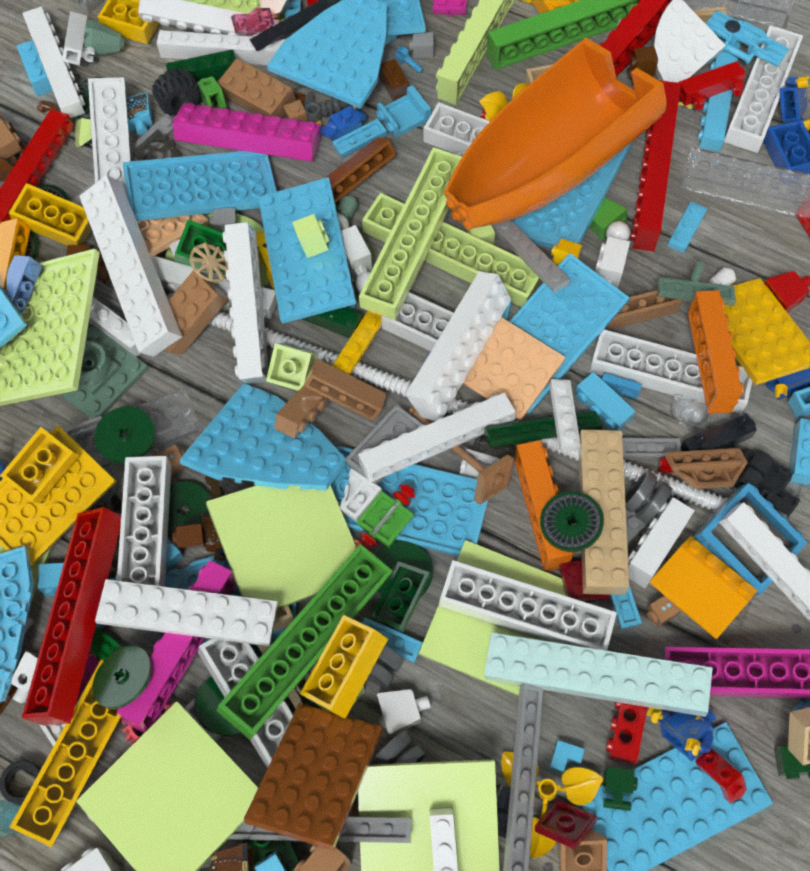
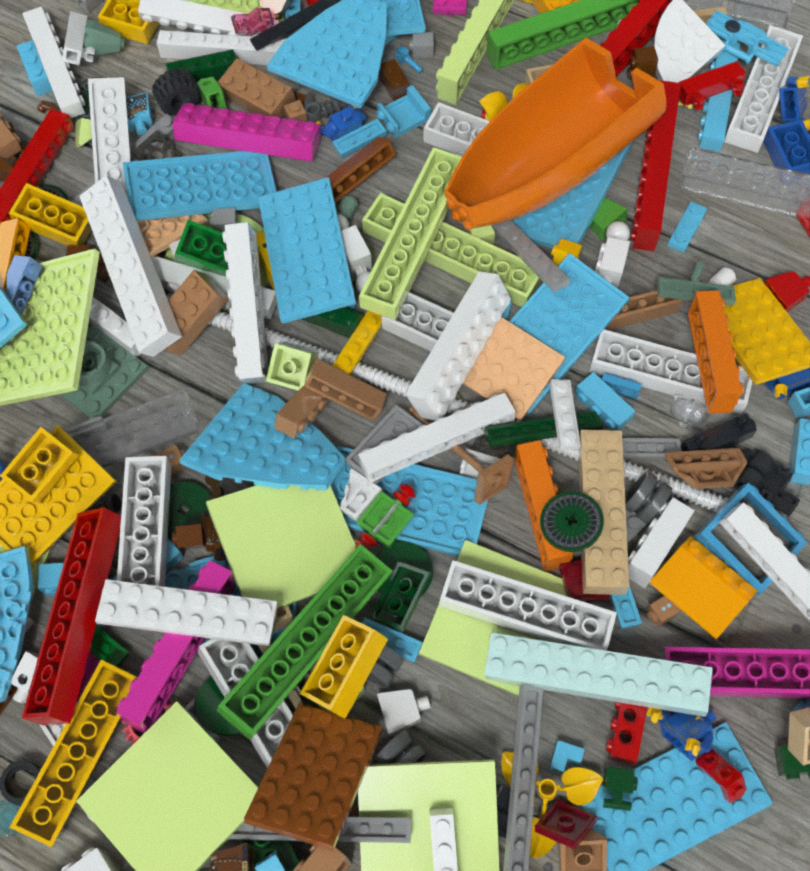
piece [92,646,152,709] -> none
dark green piece [94,406,156,463] -> none
tan wheel [190,243,229,282] -> none
yellowish green brick [293,214,330,258] -> none
red tile [657,458,675,473] -> none

